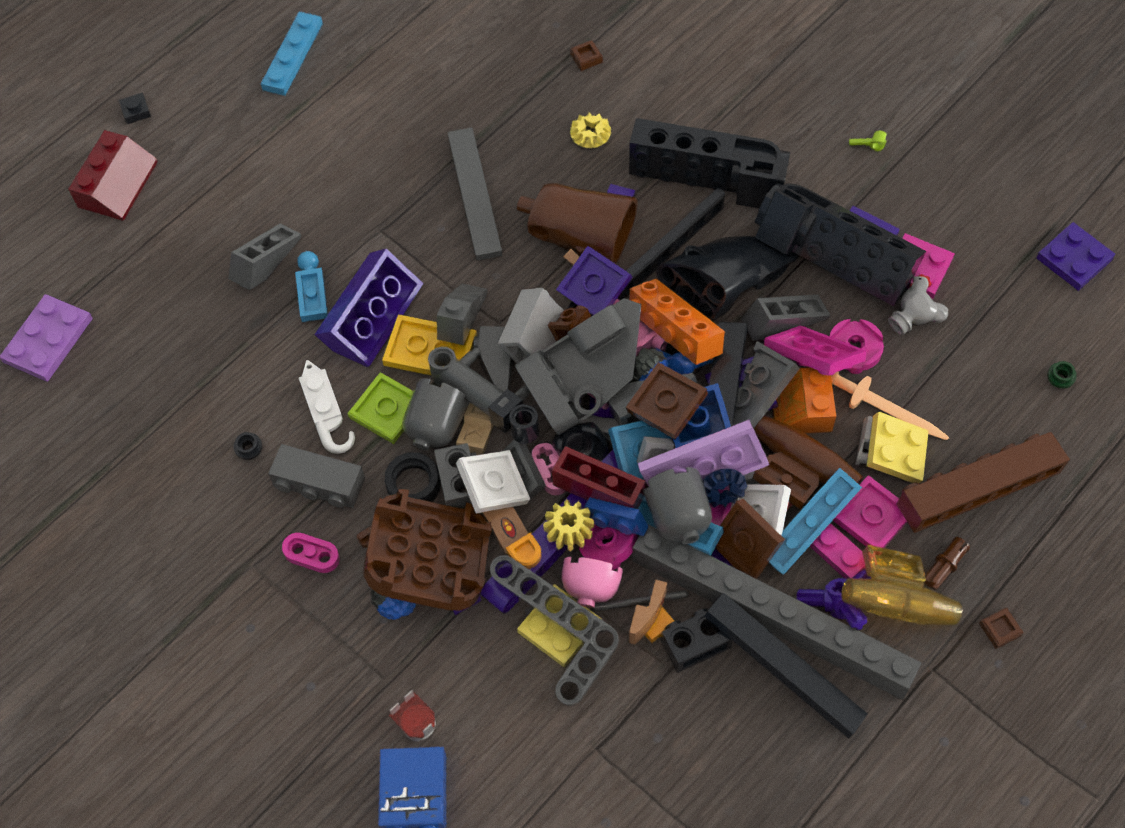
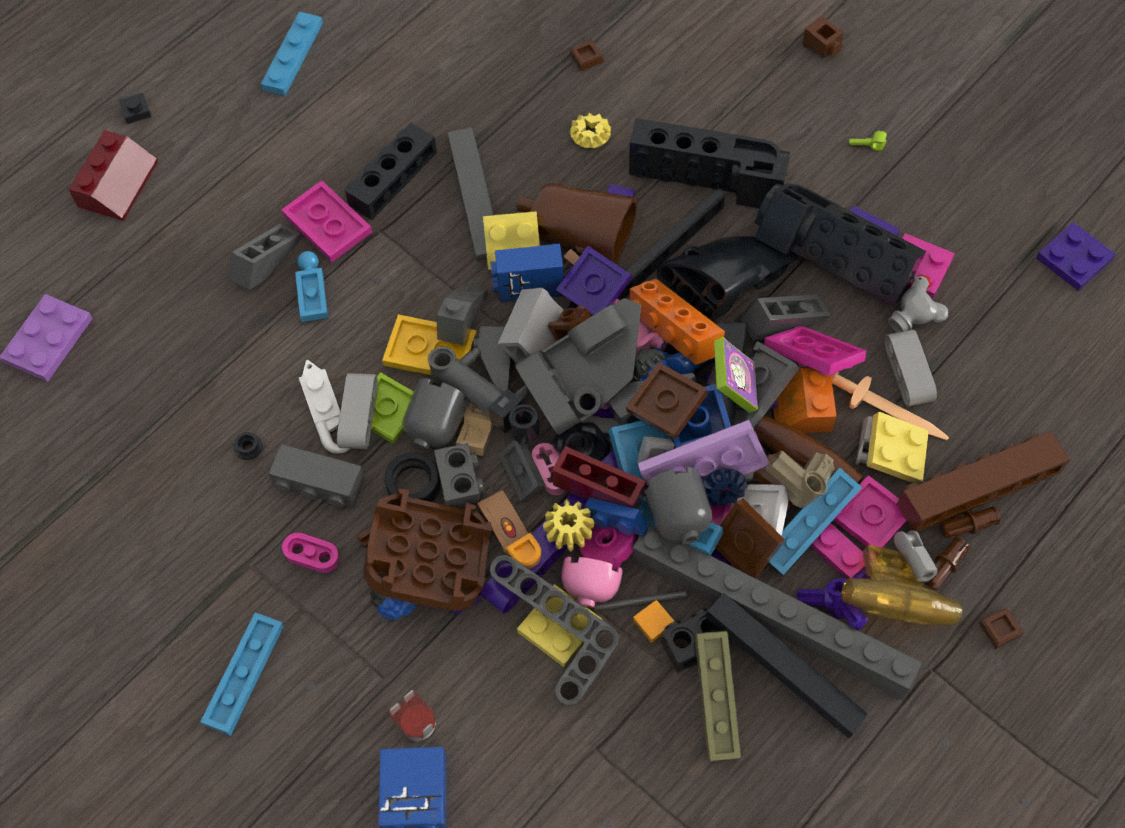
dark purple slope [314,249,424,367] -> none
white plate [456,450,530,513] -> none
medium nougat slope [629,580,667,644] -> none
dark pink plate [830,319,884,374] -> none
dark green plate [1047,361,1077,388] -> none
none -> dark azure plate [200,612,284,736]
none -> dark pink plate [281,180,372,263]
none -> light grey beam [337,373,378,449]
none -> black brick [345,123,437,220]
none -> light yellow plate [483,212,540,270]
none -> blue brick [490,244,563,302]
none -> olive plate [694,631,741,761]
none -> tile [714,337,758,413]
none -> dark tan piece [765,450,835,508]
none -> reddish brown brick [802,16,844,58]
none -> light grey beam [885,330,937,406]
none -> light grey bar [894,531,938,582]
none -> reddish brown axle [940,506,1000,538]

